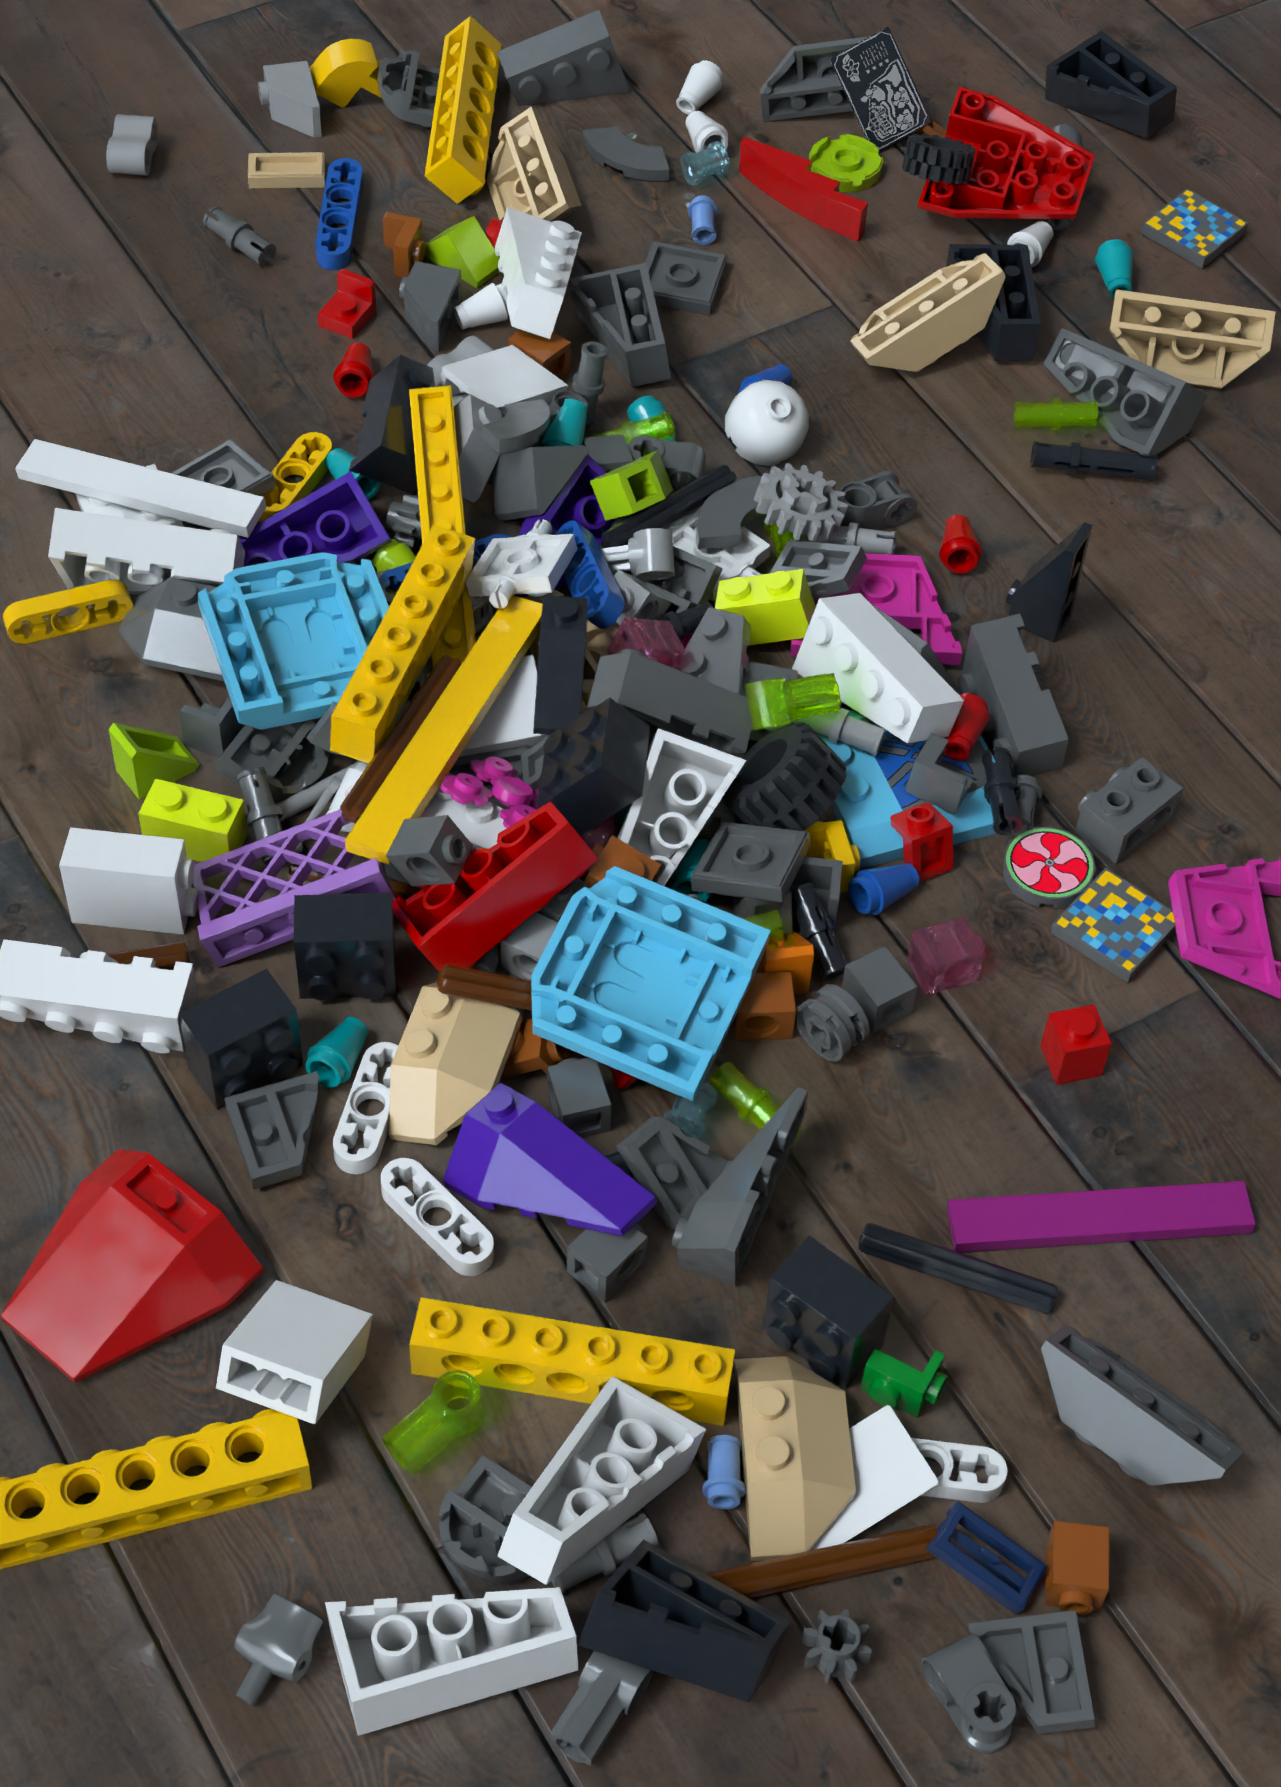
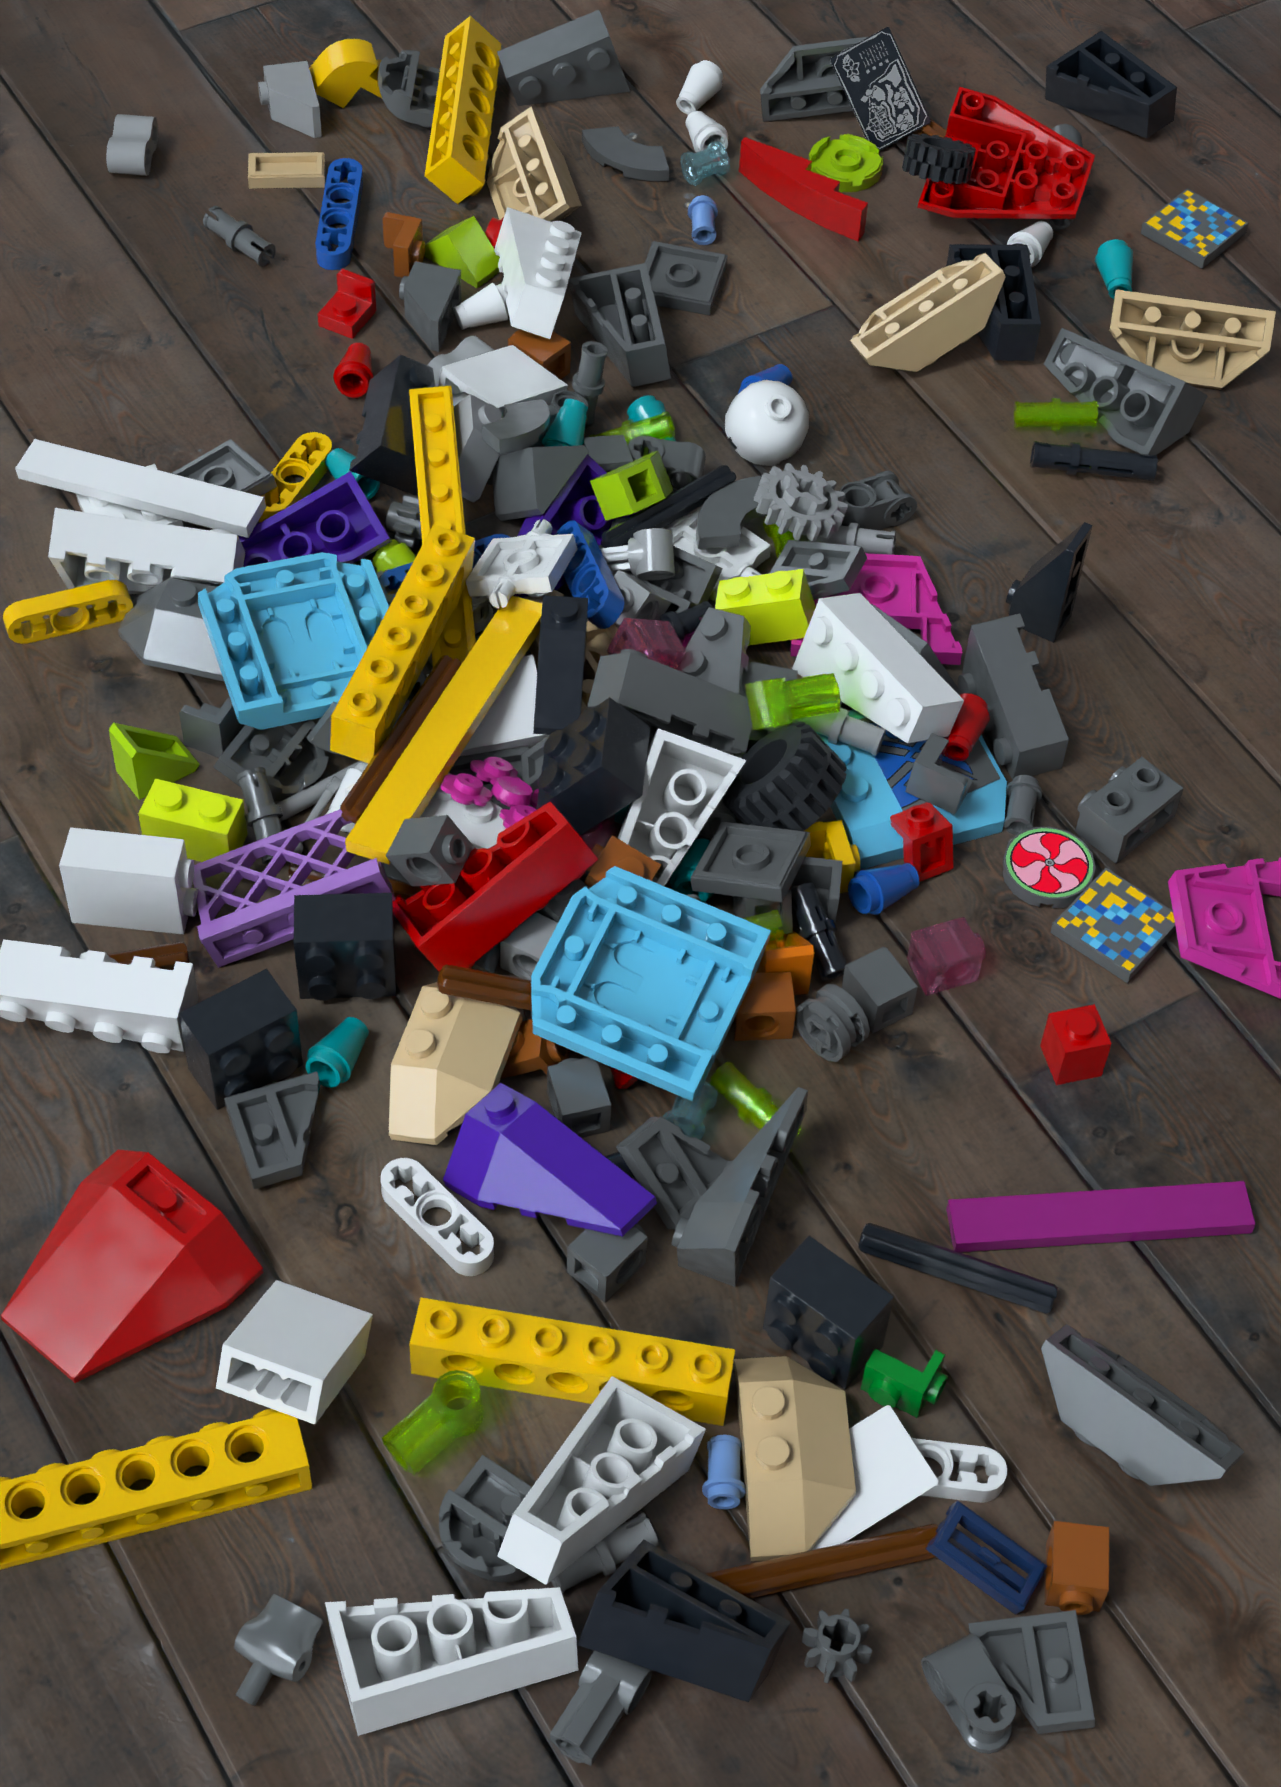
white beam [333,1042,398,1174] -> none
red cone [939,515,982,574] -> none
black pin [982,747,1023,835] -> none

